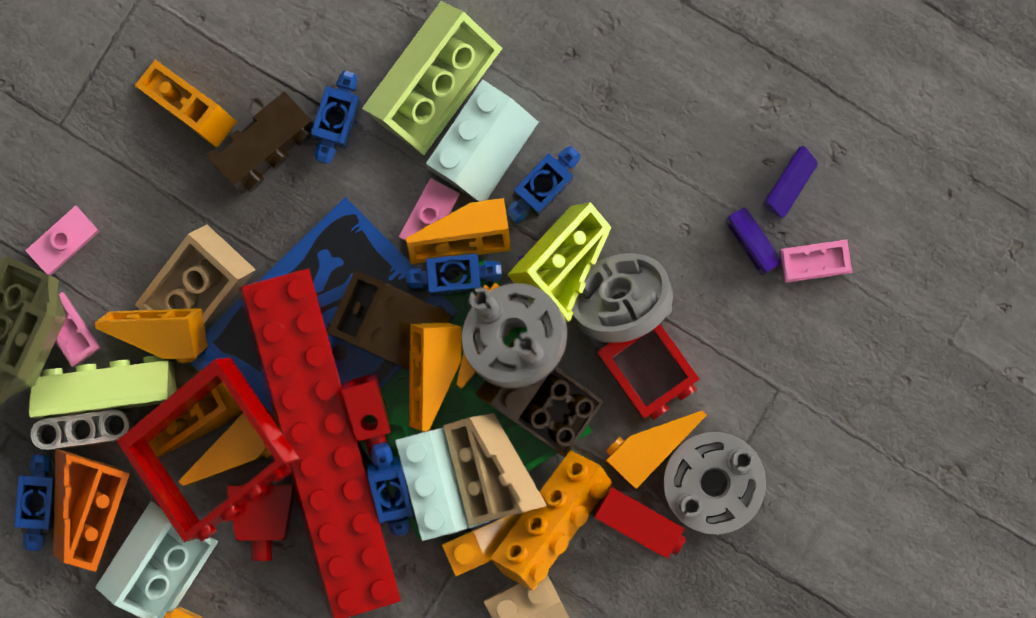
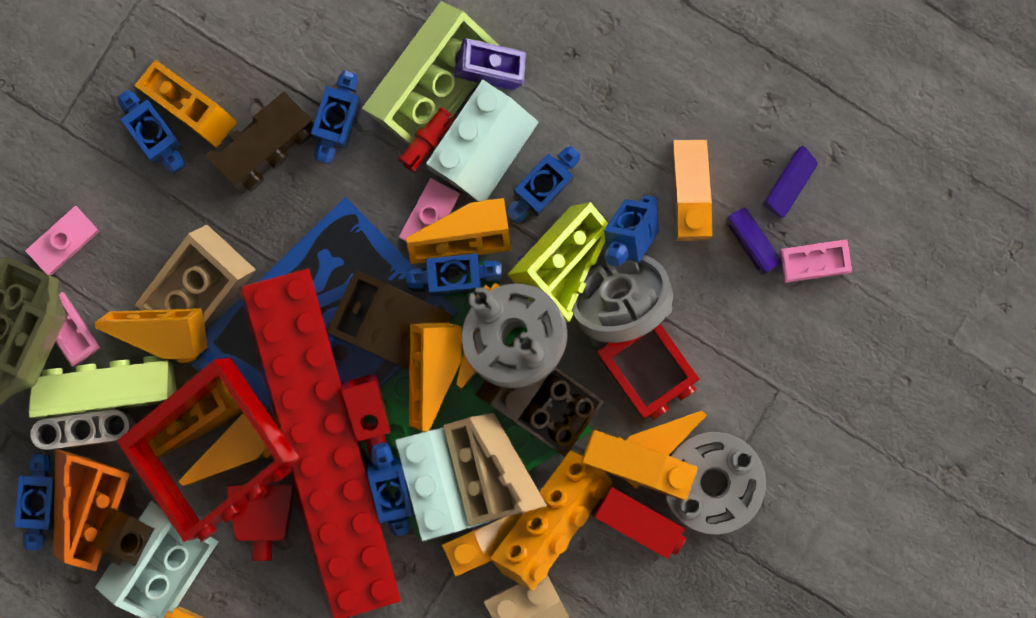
none -> dark brown brick [92,507,154,566]
none -> blue piece [117,90,185,174]
none -> red pin [398,107,456,173]
none -> dark purple slope [454,38,526,90]
none -> light orange slope [581,430,698,500]
none -> blue piece [604,195,660,267]
none -> light orange slope [673,140,712,241]

